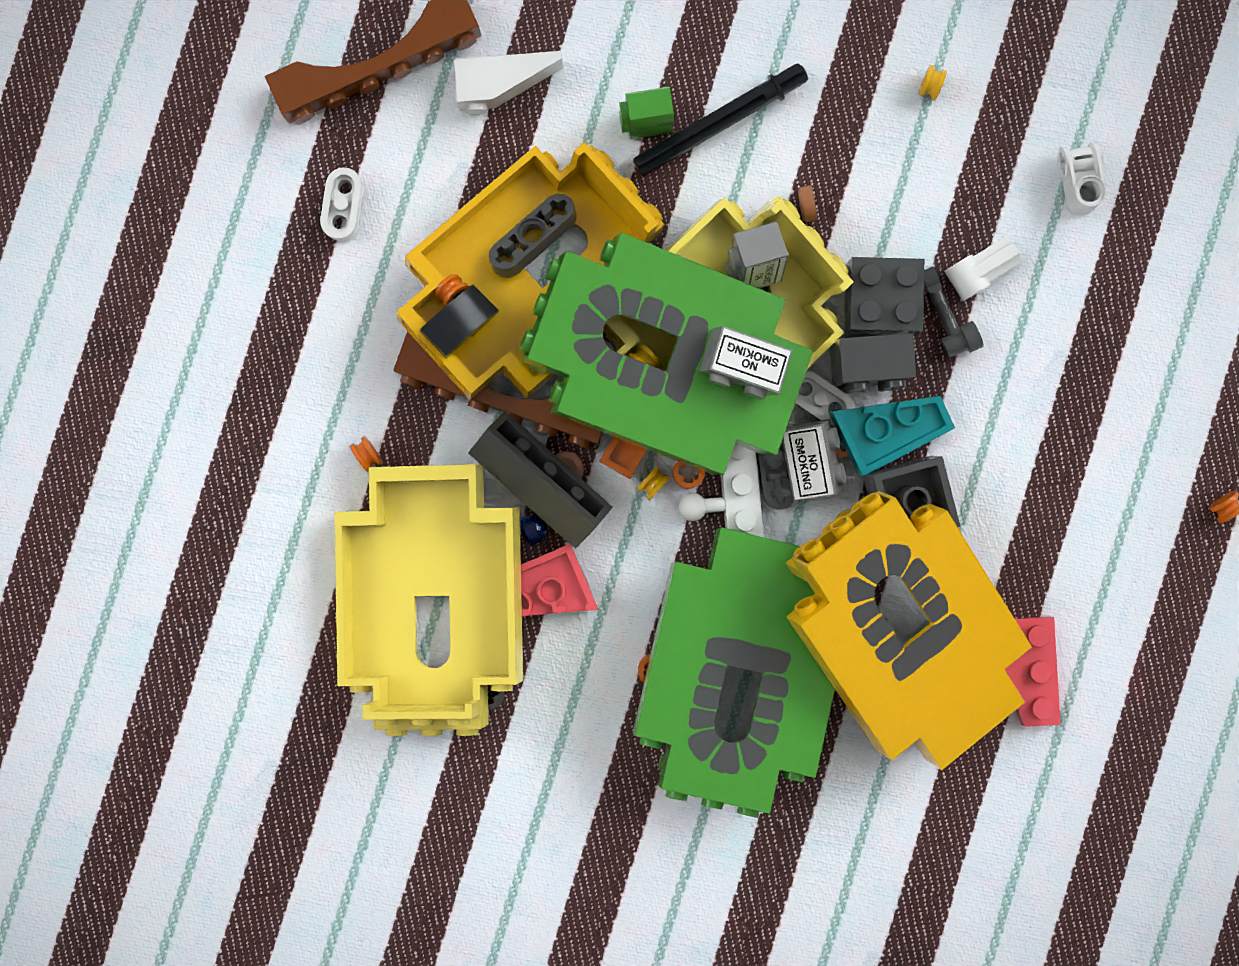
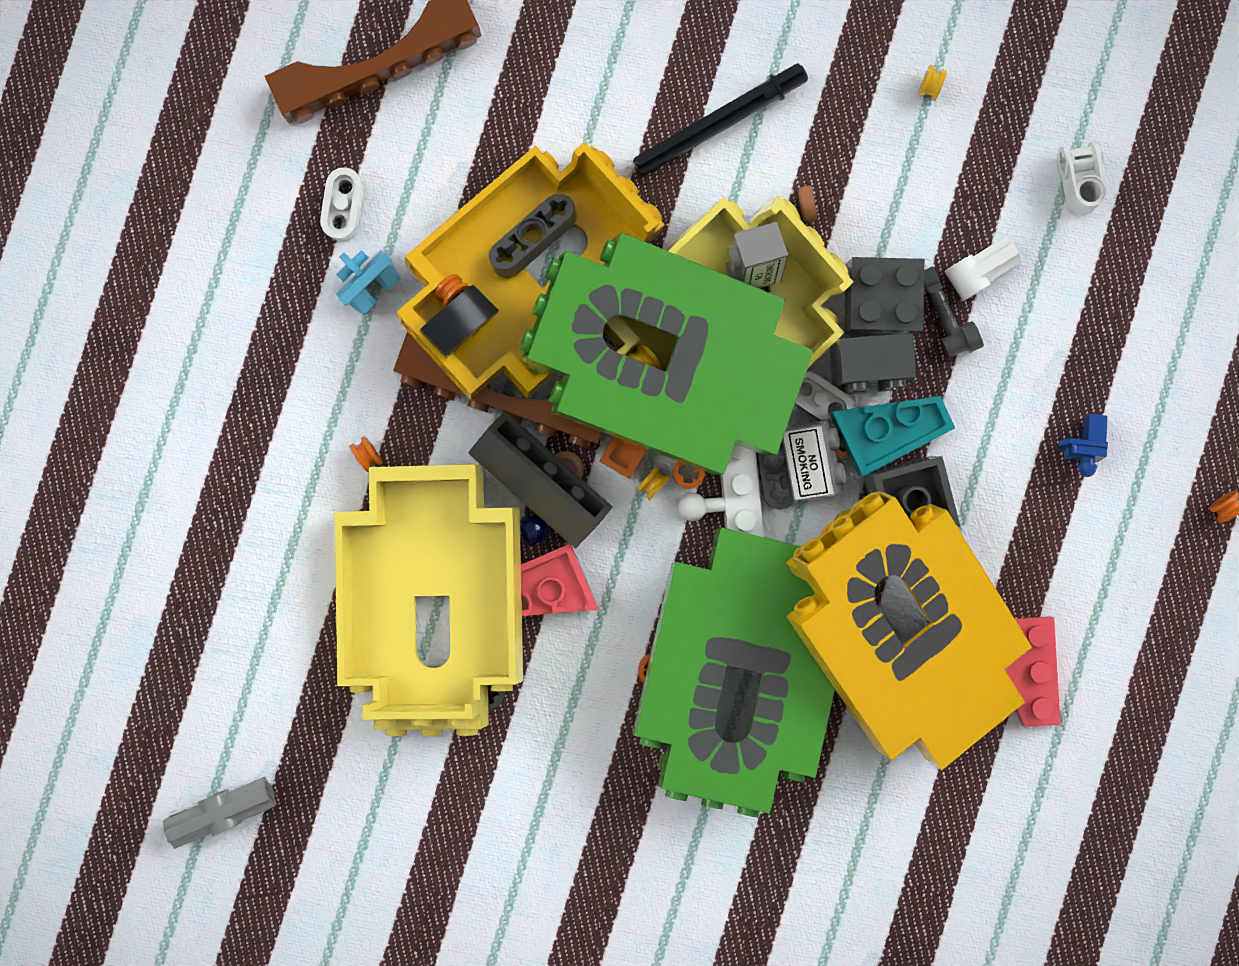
white slope [454,51,563,115] -> none
bright green brick [619,86,674,139] -> none
brick [699,326,793,400] -> none
none -> light grey piece [163,776,277,849]
none -> medium azure hips [336,250,401,315]
none -> blue piece [1058,414,1108,477]

